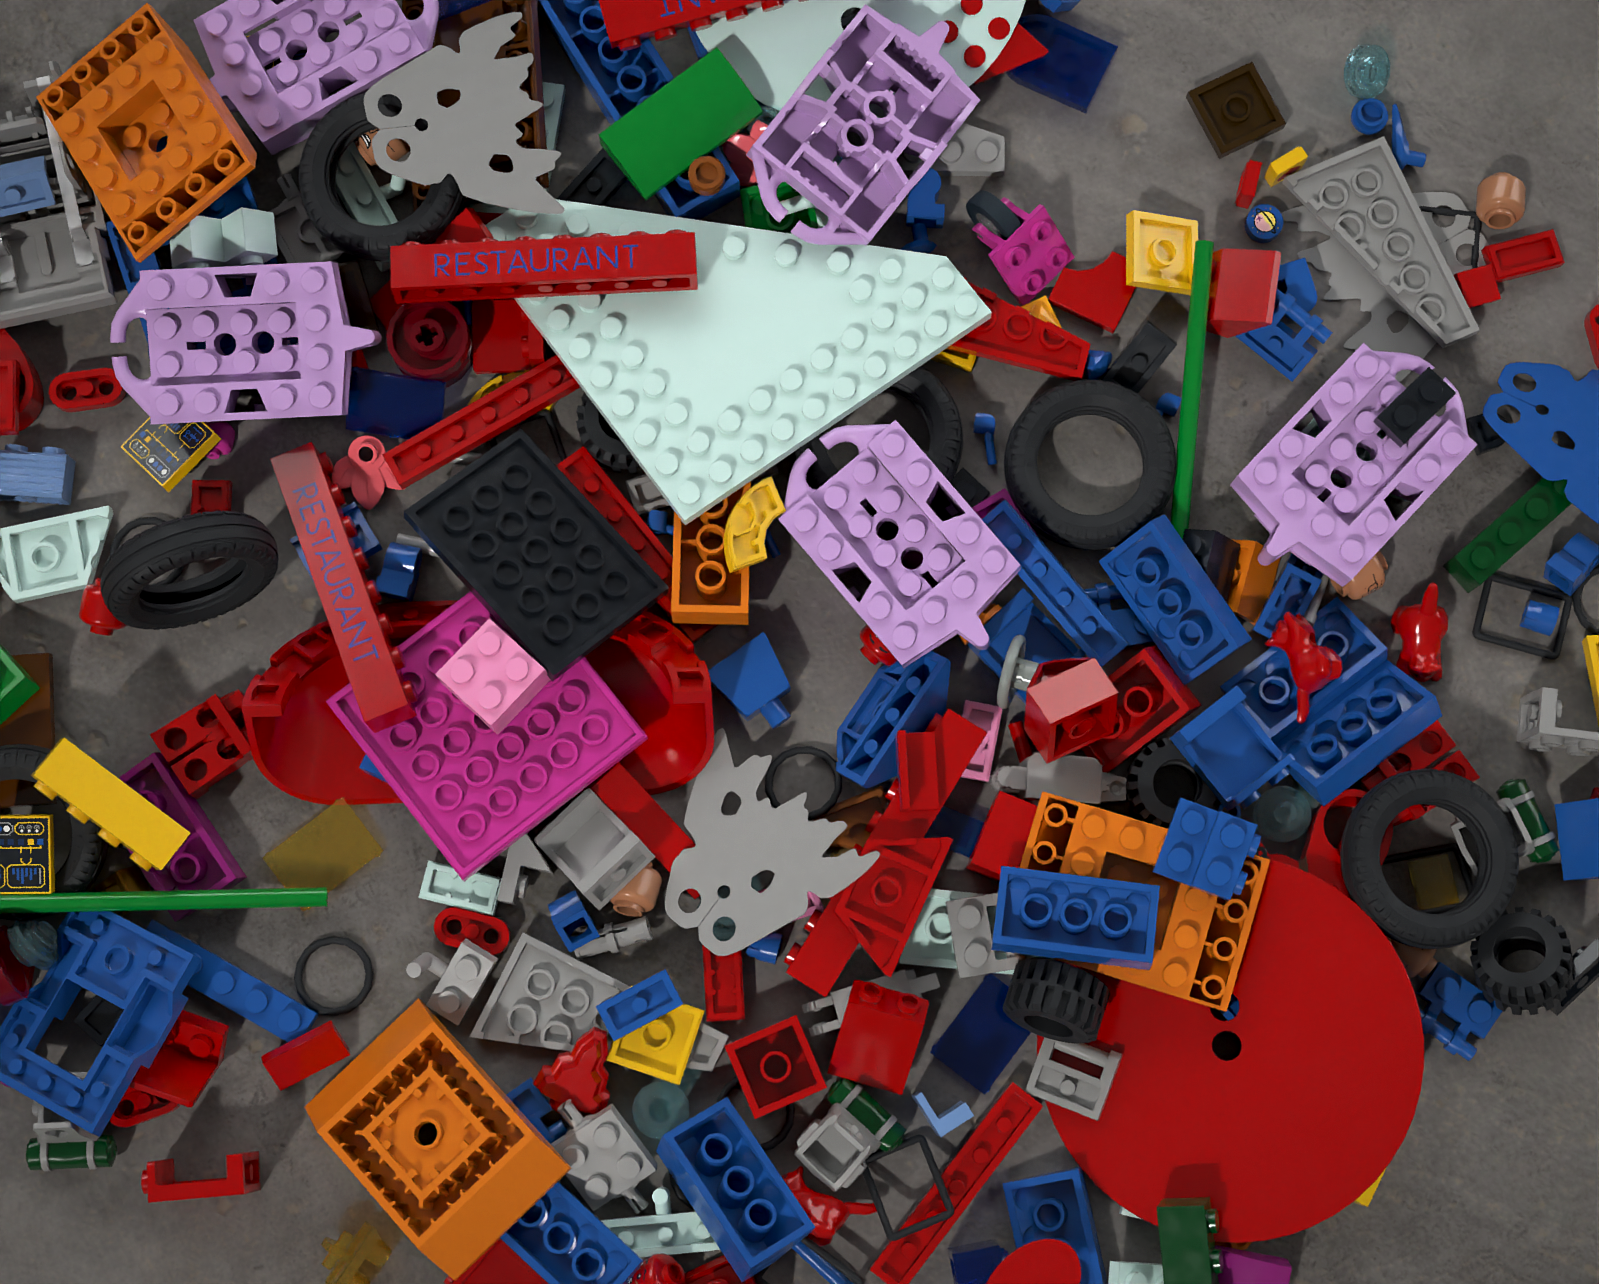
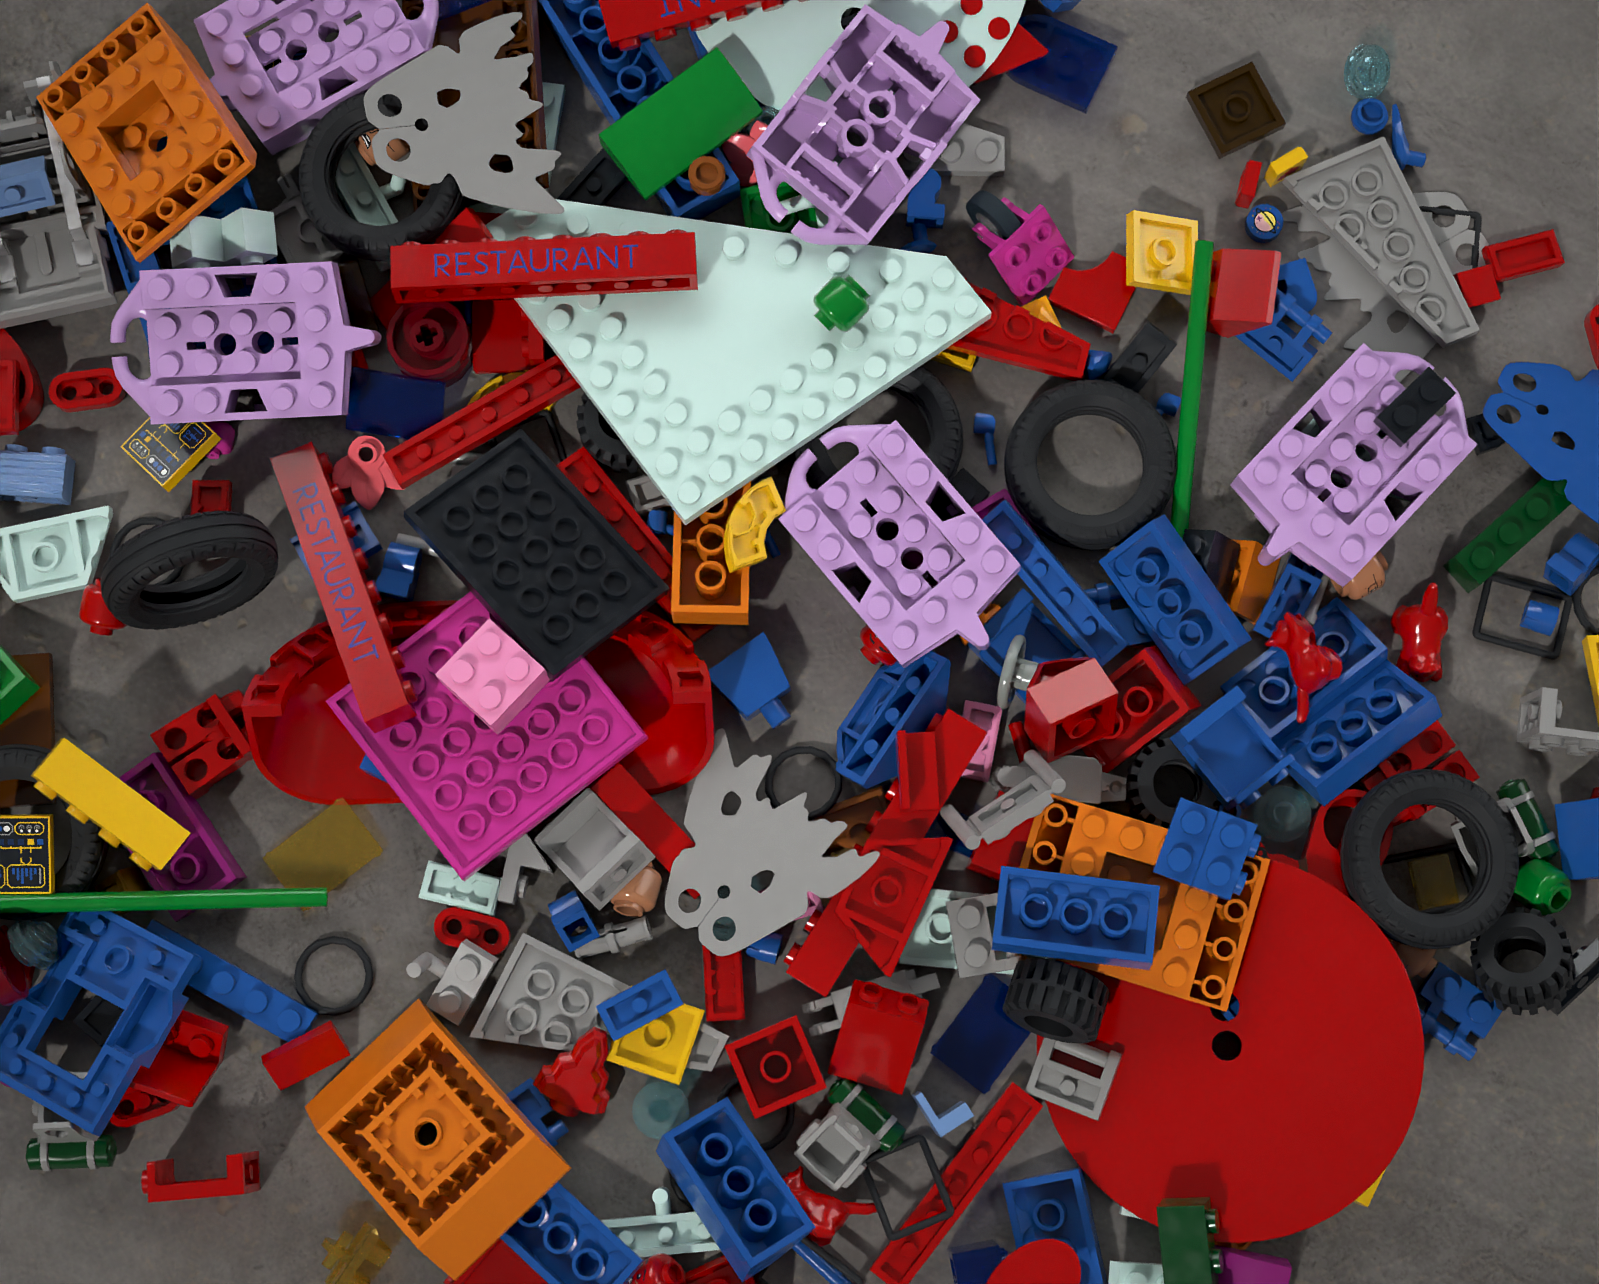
light grey plate [551,1099,658,1214] -> none
nougat head [1476,172,1526,229] -> none
none -> green head [813,275,870,332]
none -> light grey plate [940,750,1066,850]
none -> green head [1513,859,1571,916]

